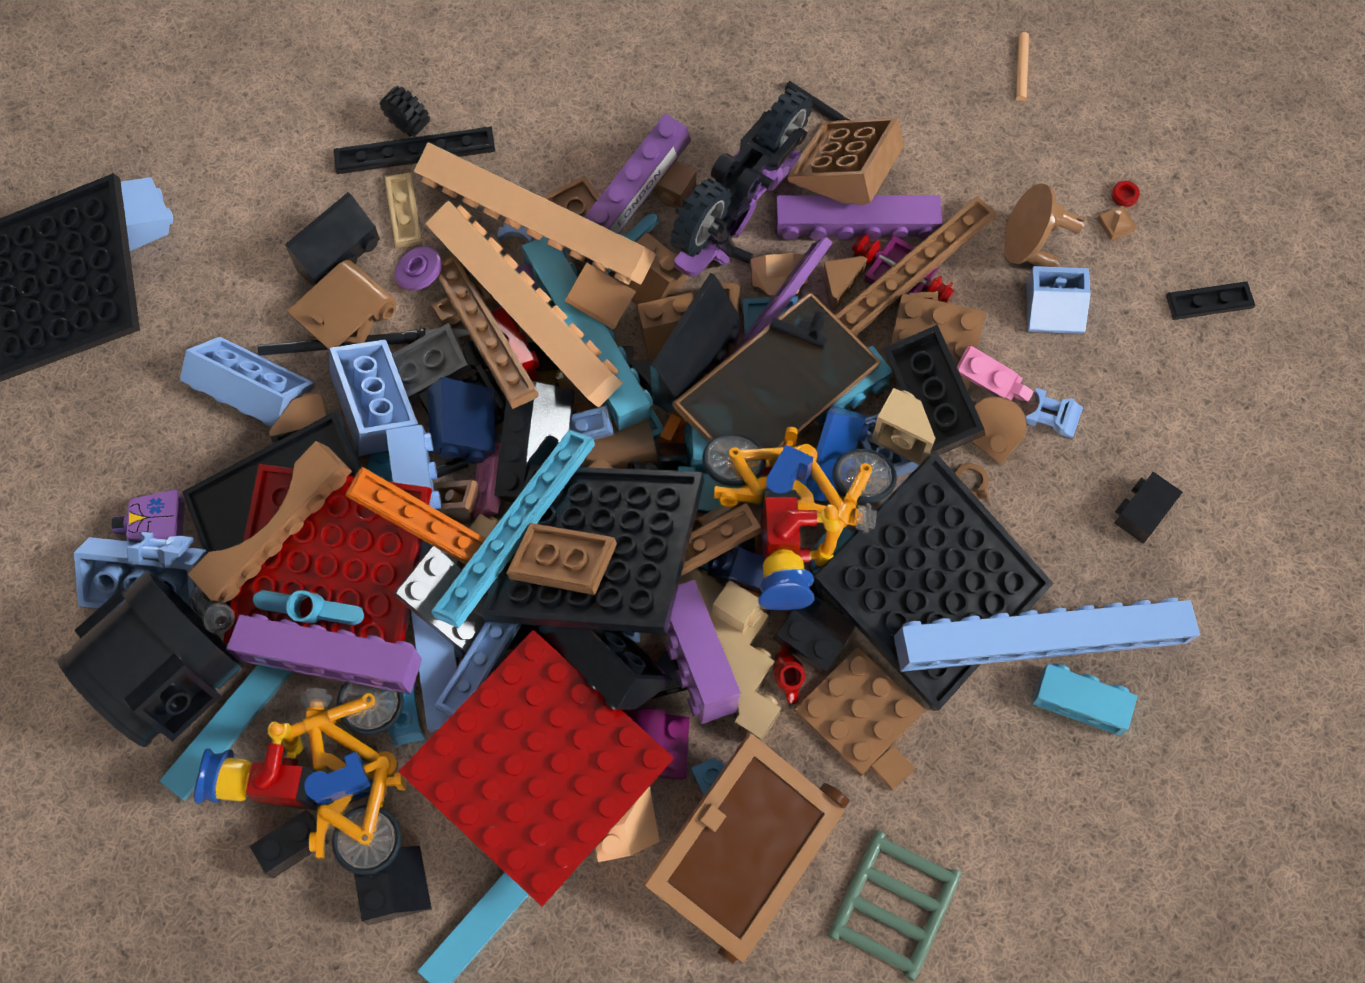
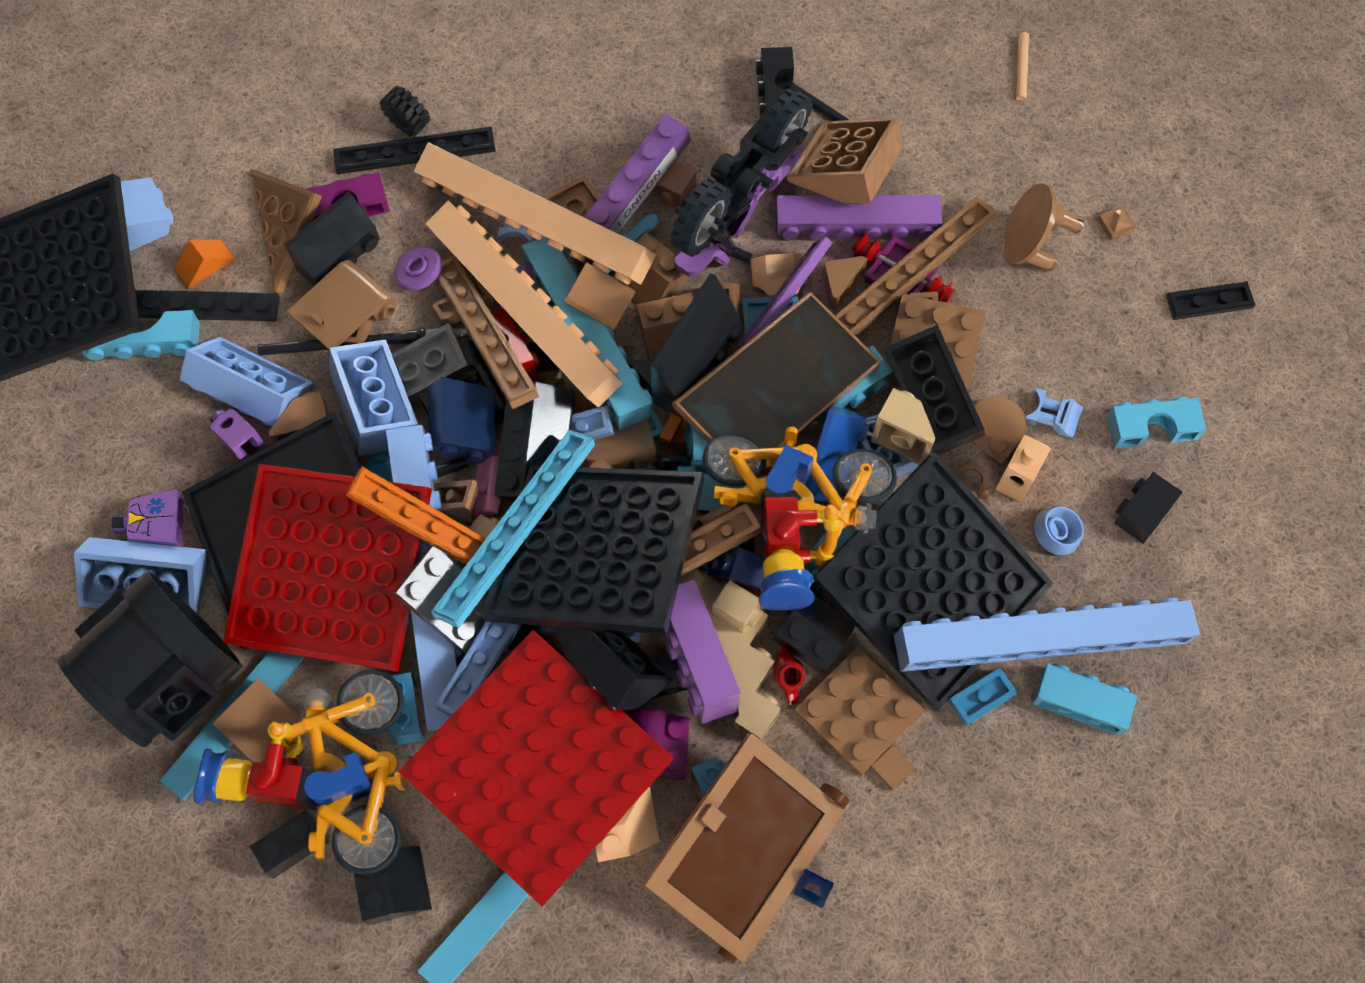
light blue piece [127,532,193,566] -> none
medium nougat arch [188,441,352,603] -> none
clear piece [189,587,235,634] -> none
medium lavender brick [226,614,422,694] -> none
medium azure piece [253,590,364,625] -> none
tan tile [384,172,423,249] -> none
medium nougat tile [507,523,617,595] -> none
black hose [769,311,827,349] -> none
sand green bar [827,830,962,981] -> none
bright pink hinge [957,346,1034,402] -> none
light blue slope [1026,266,1091,334] -> none
red tile [1111,181,1140,207] -> none
none -> medium azure arch [81,310,200,361]
none -> black plate [135,290,280,322]
none -> orange slope [174,239,235,289]
none -> medium lavender torso [210,409,267,462]
none -> medium nougat tile [212,678,303,763]
none -> medium nougat tile [250,169,322,294]
none -> magenta arch [306,172,390,221]
none -> black arch [755,47,794,117]
none -> clear blue slope [793,869,834,908]
none -> dark azure plate [948,668,1018,727]
none -> light nougat torso [995,435,1051,503]
none -> light blue hat [1034,507,1084,555]
none -> medium azure arch [1107,397,1206,448]

